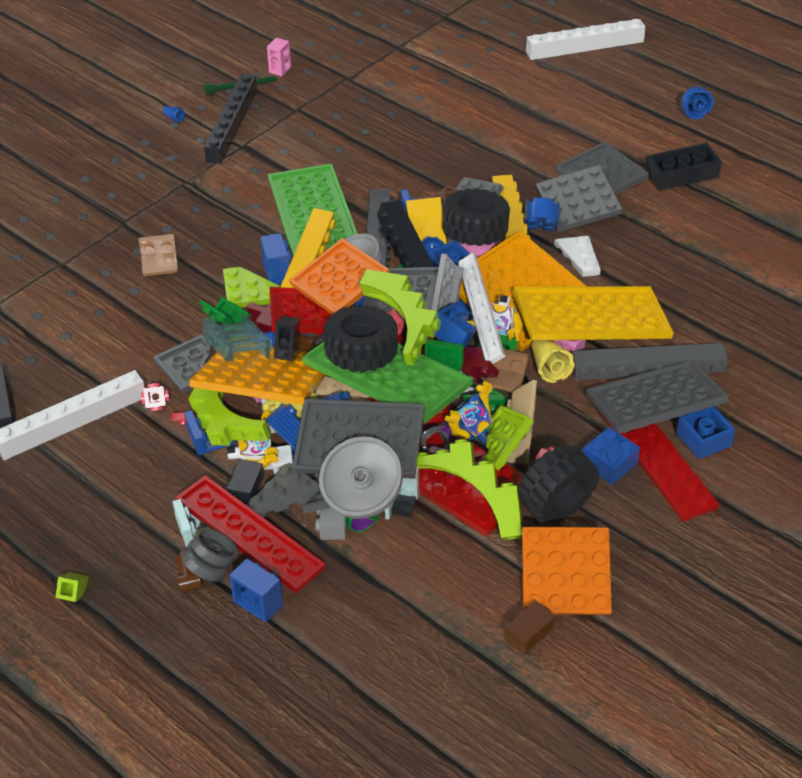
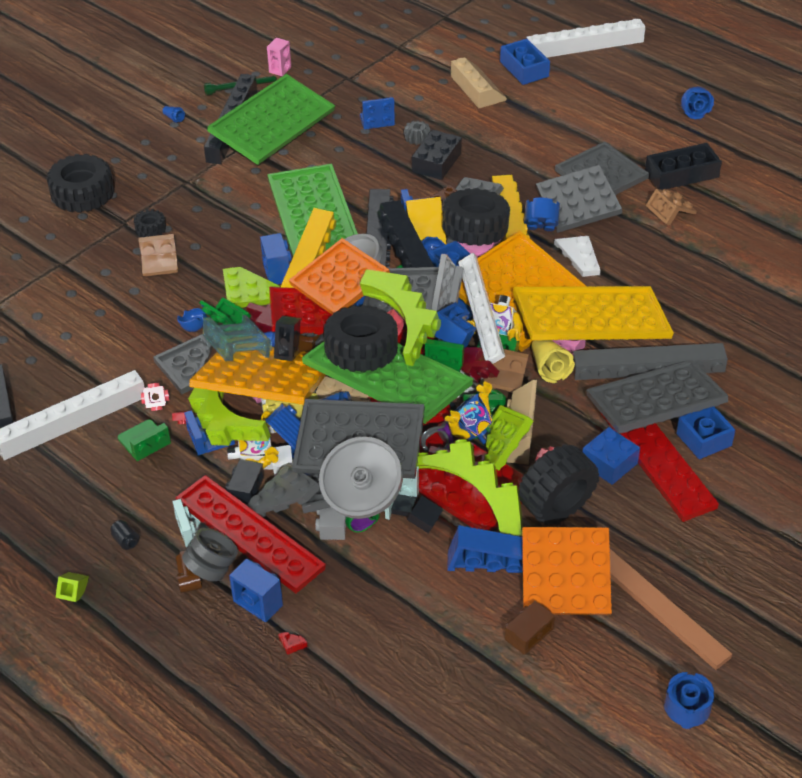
none -> black tyre [47,154,114,213]
none -> black brick [110,520,139,550]
none -> green bracket [118,419,171,461]
none -> black tyre [134,209,166,237]
none -> blue hair [177,308,207,332]
none -> bright green plate [207,74,335,165]
none -> red tile [278,632,308,655]
none -> blue bracket [360,97,395,129]
none -> dark grey gear [404,120,431,146]
none -> black piece [407,496,444,534]
none -> black brick [412,129,462,180]
none -> blue wedge [447,525,523,573]
none -> tan slope [451,57,507,108]
none -> blue brick [500,39,550,85]
none -> nougat tile [610,549,732,670]
none -> medium nougat bracket [646,189,697,225]
none -> blue brick [664,672,714,729]

